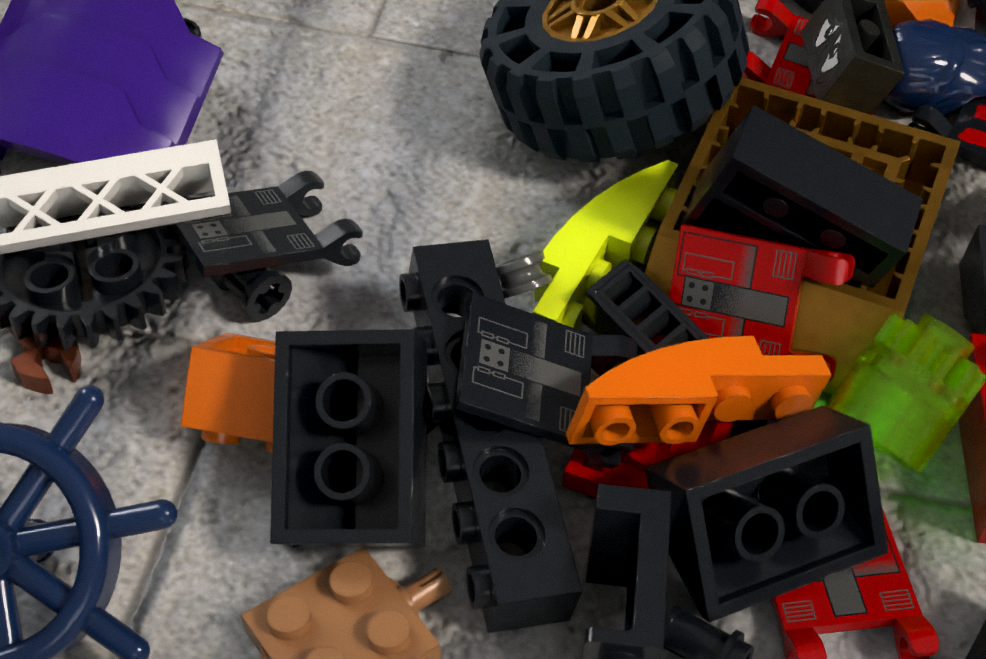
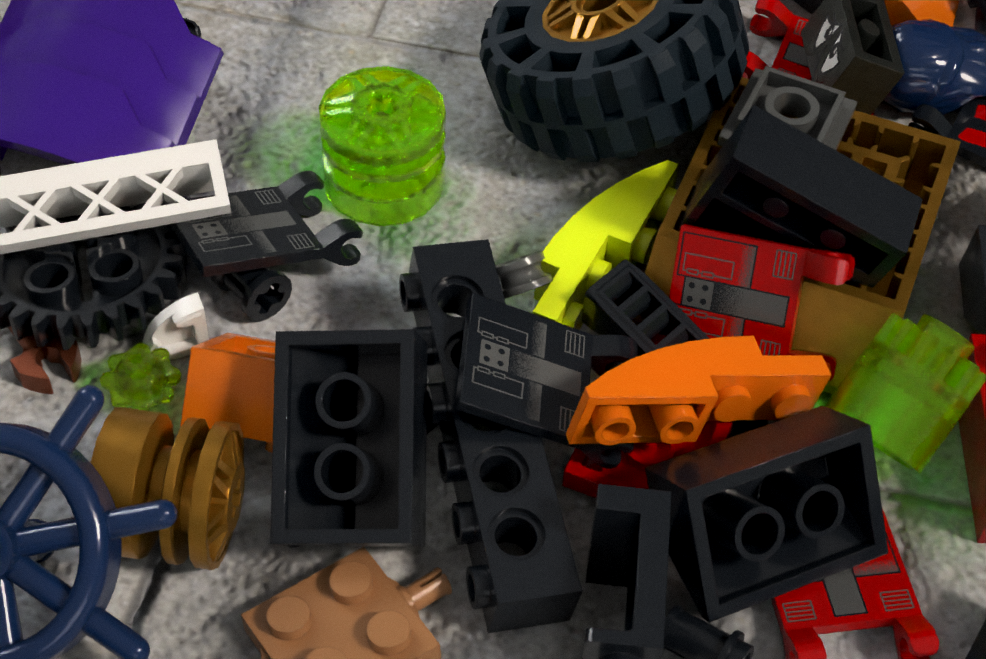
none -> pearl gold wheel [90,407,245,570]
none -> clear neon green plant [100,343,182,411]
none -> white tile [142,292,209,366]
none -> clear neon green wheel [319,66,446,226]
none -> dark grey piece [717,66,858,150]

